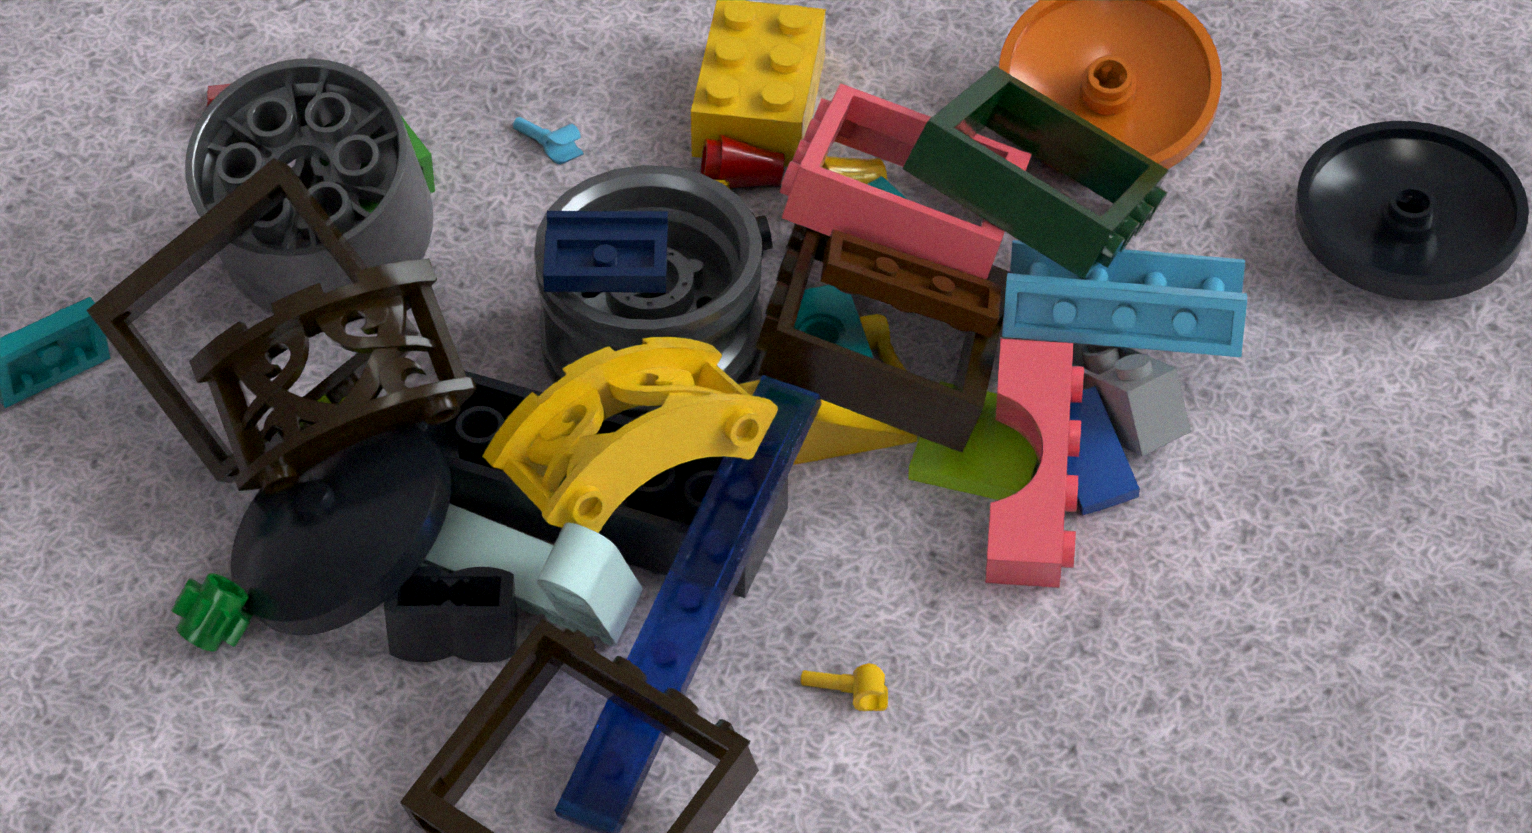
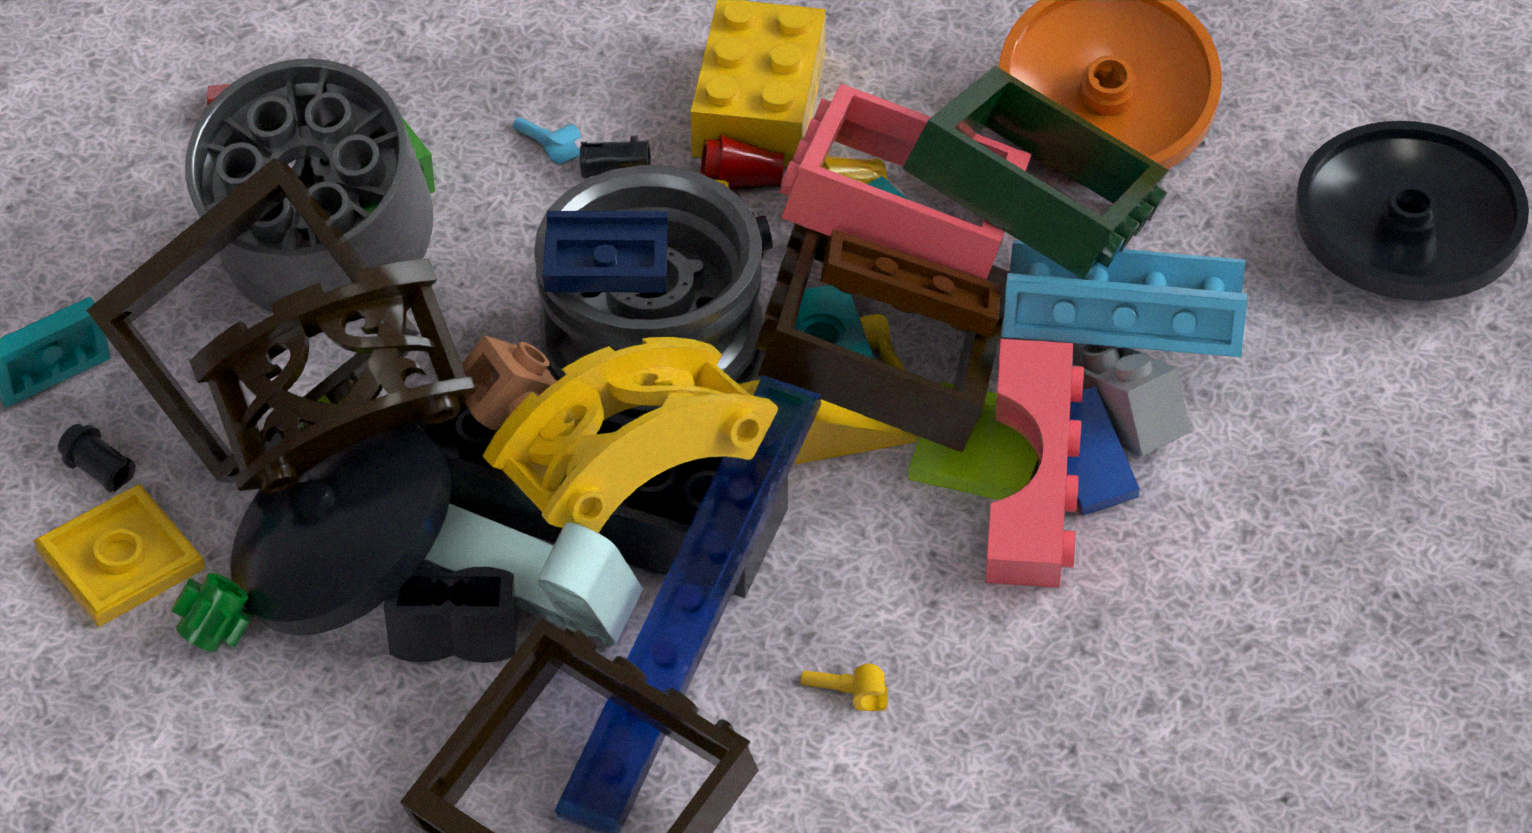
none -> yellow tile [34,483,205,627]
none -> black pin [58,424,136,493]
none -> nougat brick [462,335,557,431]
none -> black pin [580,135,651,178]

